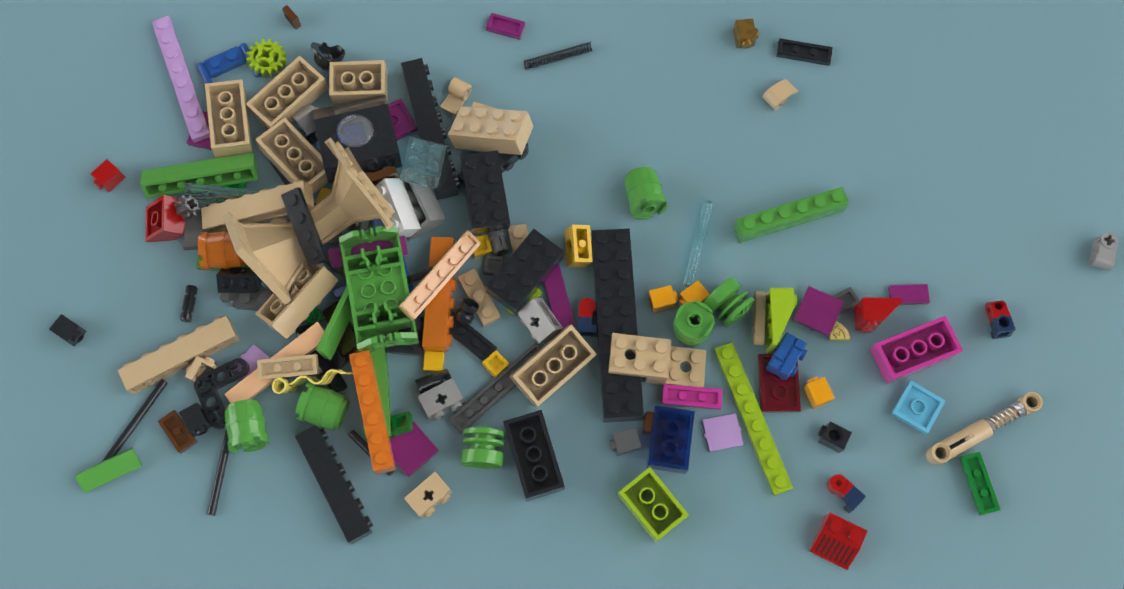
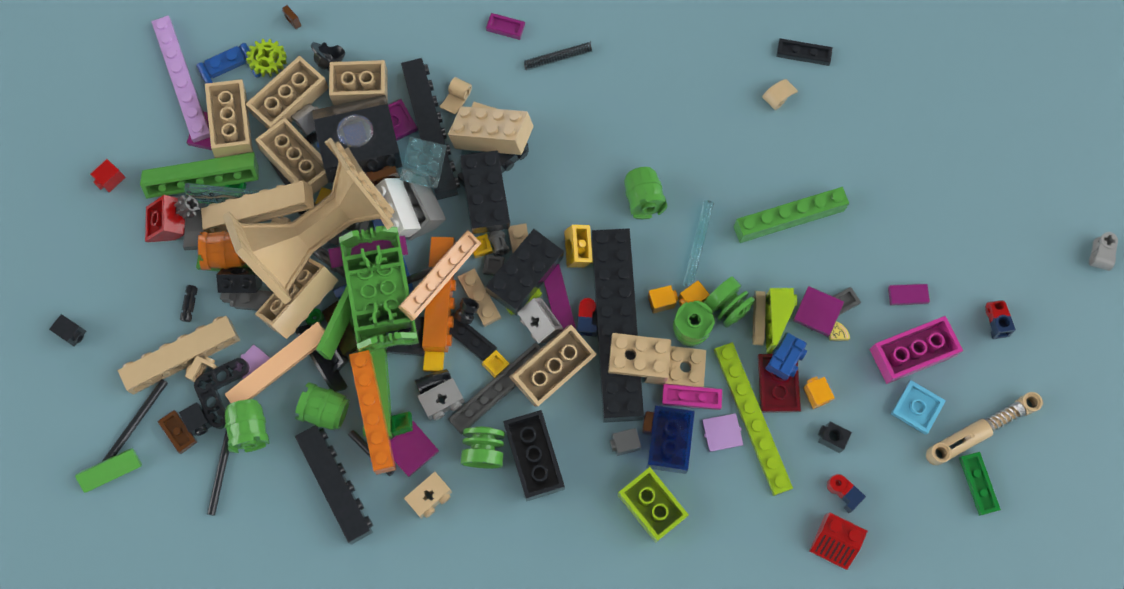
tan plate [257,354,319,380] -> none
light yellow flag [272,369,353,394] -> none
black plate [281,187,328,267] -> none
pearl gold brick [733,18,759,49] -> none
red slope [854,297,903,333] -> none

